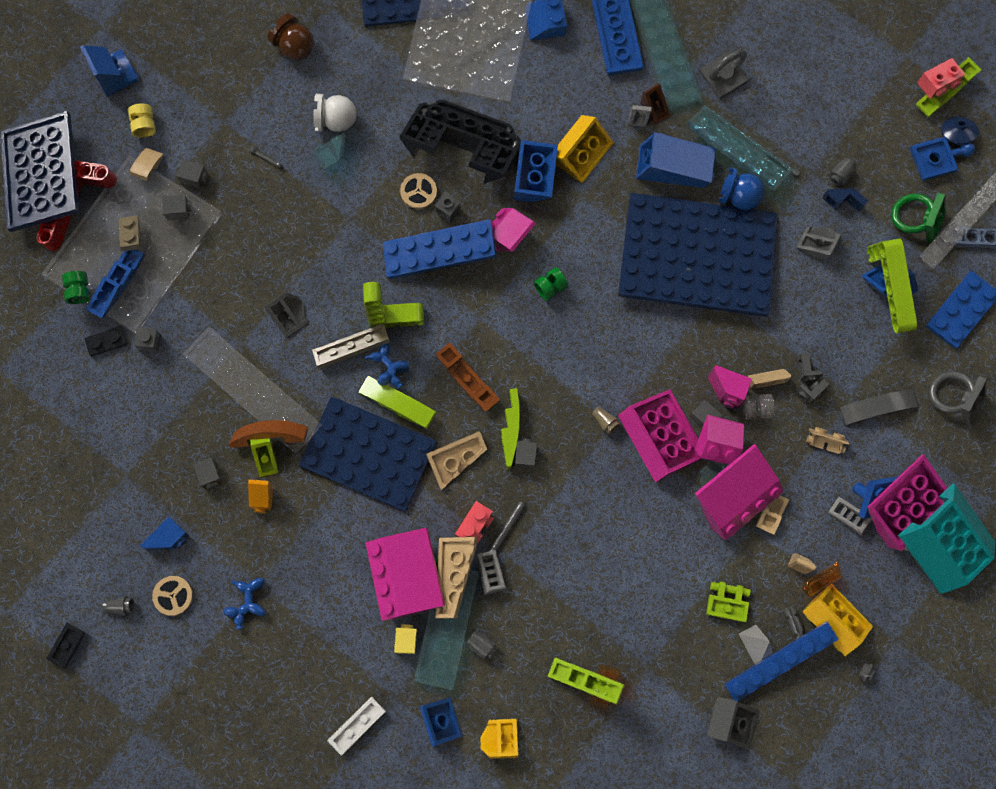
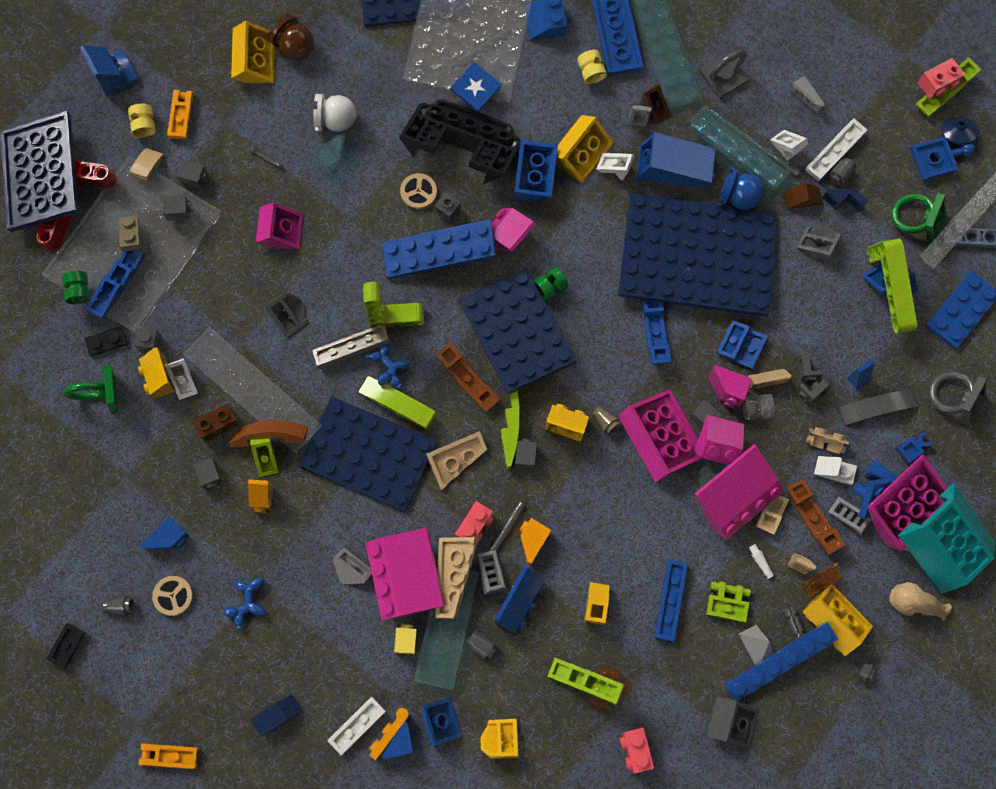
none -> green tile [62,365,118,413]
none -> yellow slope [138,347,176,399]
none -> light orange plate [139,743,199,769]
none -> white slope [165,359,198,400]
none -> light orange plate [167,90,194,140]
none -> reddish brown brick [192,403,239,442]
none -> yellow slope [231,21,275,83]
none -> dark blue slope [251,694,302,737]
none -> dark pink slope [256,202,303,249]
none -> light grey slope [333,548,372,584]
none -> light orange plate [369,708,409,760]
none -> blue slope [381,721,414,759]
none -> blue tile [450,62,502,113]
none -> dark blue plate [458,269,577,395]
none -> blue slope [494,566,545,633]
none -> light orange slope [519,518,551,566]
none -> yellow slope [544,404,589,442]
none -> light yellow wheel [577,50,607,84]
none -> yellow slope [584,582,610,625]
none -> white slope [597,153,634,180]
none -> coral brick [620,728,654,774]
none -> blue slope [642,300,671,365]
none -> blue plate [654,559,688,642]
none -> blue slope [717,320,768,371]
none -> white animal [749,544,773,579]
none -> white slope [770,130,808,160]
none -> reddish brown slope [783,182,823,210]
none -> dark orange slope [786,479,845,555]
none -> light grey slope [790,76,825,113]
none -> white plate [805,118,867,182]
none -> white slope [814,456,857,485]
none -> blue slope [848,359,875,389]
none -> blue slope [864,459,896,481]
none -> tan hair [889,582,952,621]
none -> blue plate [895,432,933,464]

